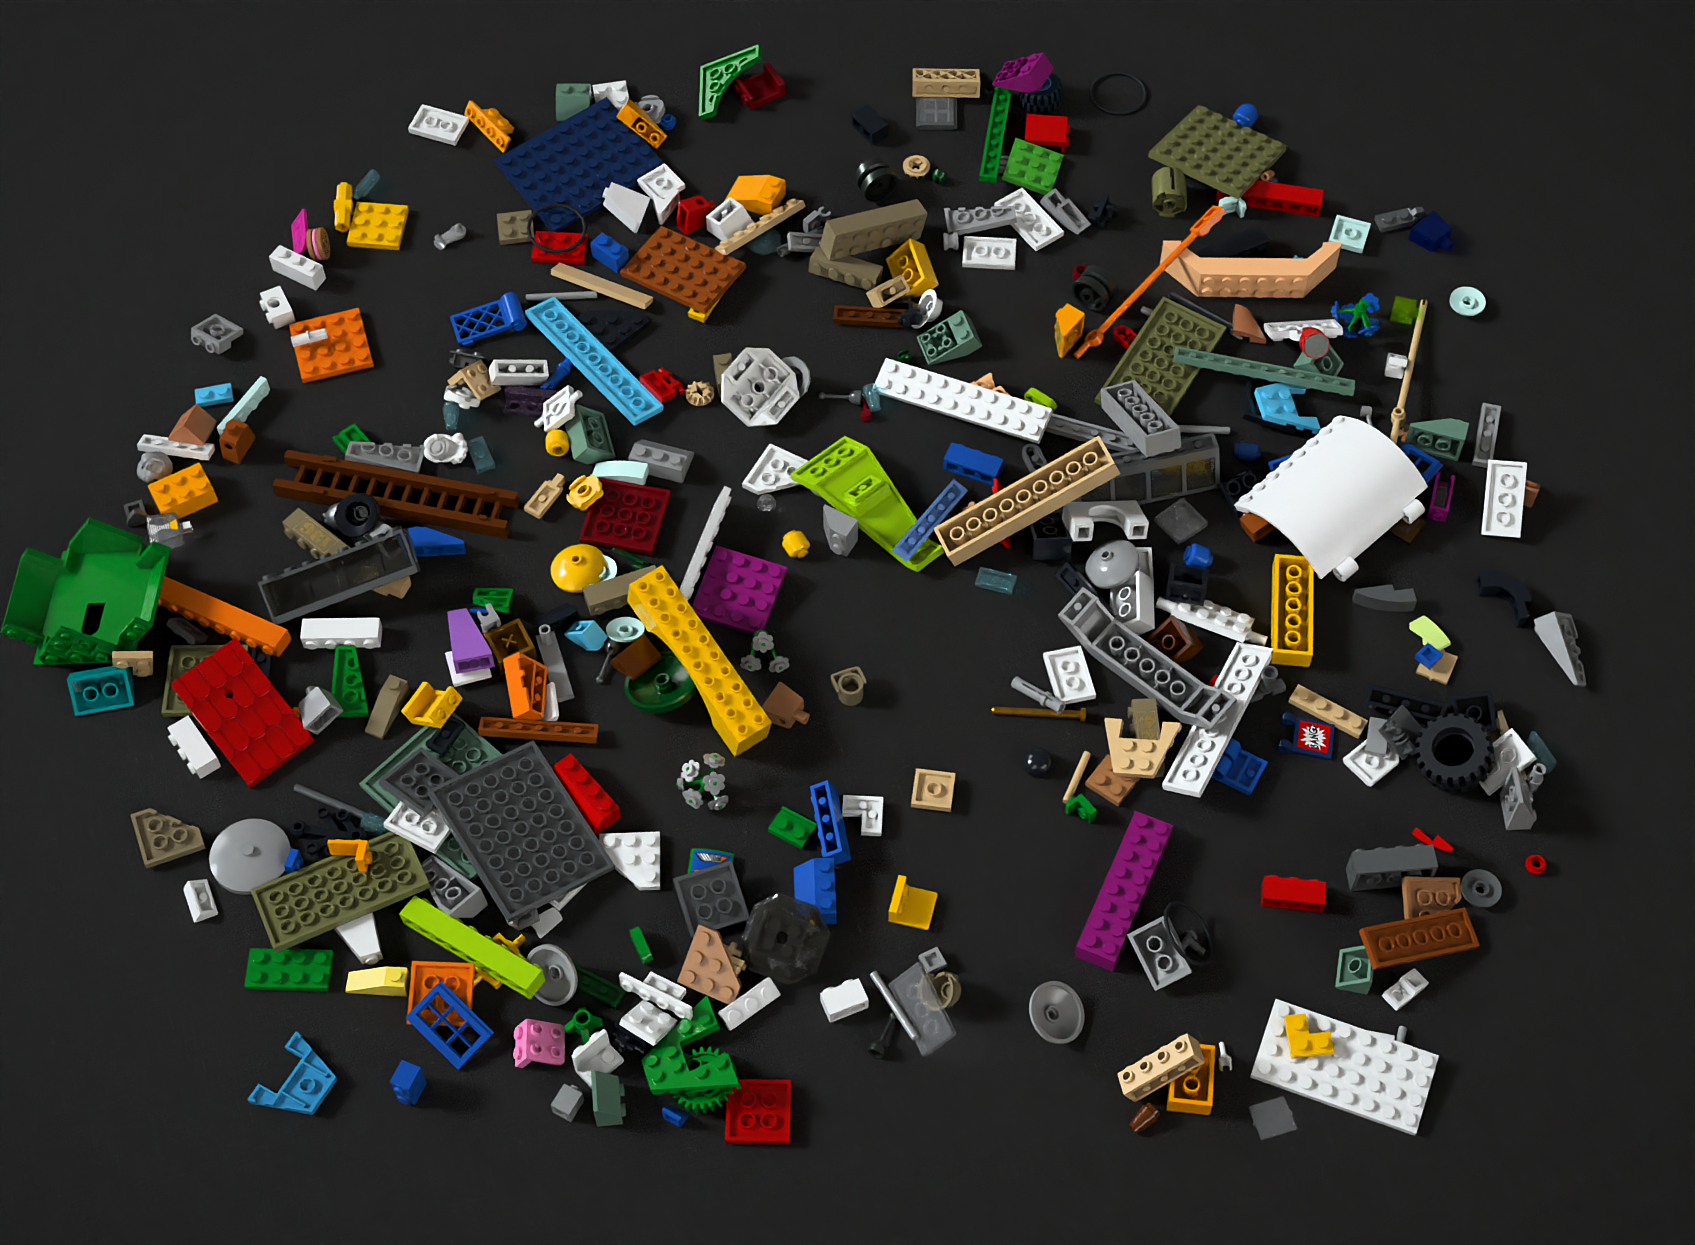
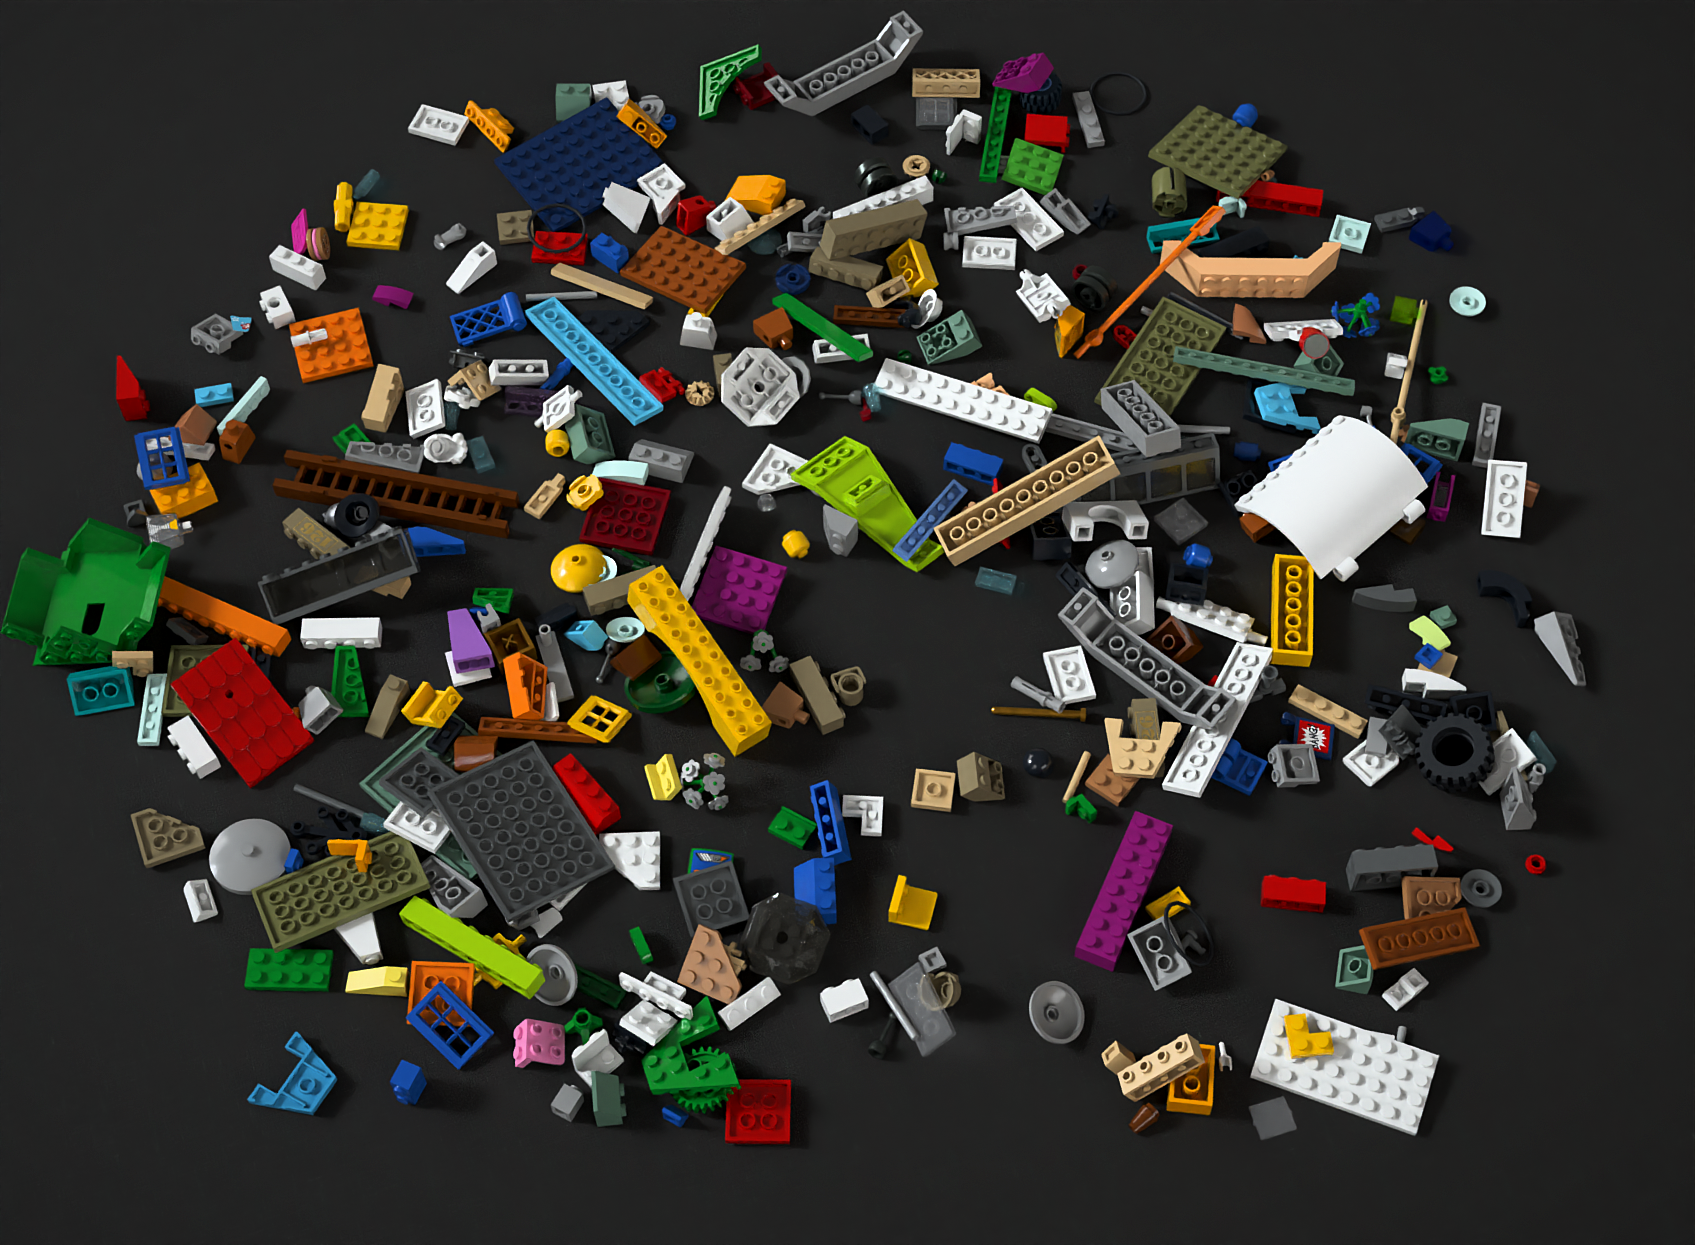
none -> red slope [116,355,150,421]
none -> blue piece [134,427,190,490]
none -> light aqua plate [137,673,167,746]
none -> medium azure sticker [230,316,252,332]
none -> tan wedge [361,364,405,433]
none -> magenta slope [372,285,414,309]
none -> white plate [406,379,446,439]
none -> white slope [446,241,497,294]
none -> dark orange slope [454,735,498,772]
none -> yellow piece [567,695,632,743]
none -> light yellow bracket [644,754,682,801]
none -> white torso [680,312,717,350]
none -> dark orange torso [753,307,793,350]
none -> light grey slope [764,11,923,116]
none -> green tile [772,293,873,362]
none -> dark blue plate [775,264,811,295]
none -> dark tan brick [789,656,846,735]
none -> white brick [812,334,870,364]
none -> white brick [833,176,933,219]
none -> white bracket [945,109,982,155]
none -> dark tan slope [957,752,1005,801]
none -> white plate [1016,269,1071,323]
none -> light grey plate [1072,91,1105,148]
none -> tan panel [1101,1041,1136,1076]
none -> yellow tile [1145,886,1191,920]
none -> teal fence [1146,218,1220,254]
none -> light grey plate [1268,744,1320,787]
none -> white slope [1402,668,1466,700]
none -> green plate [1428,366,1448,384]
none -> sand green plate [1429,605,1457,630]

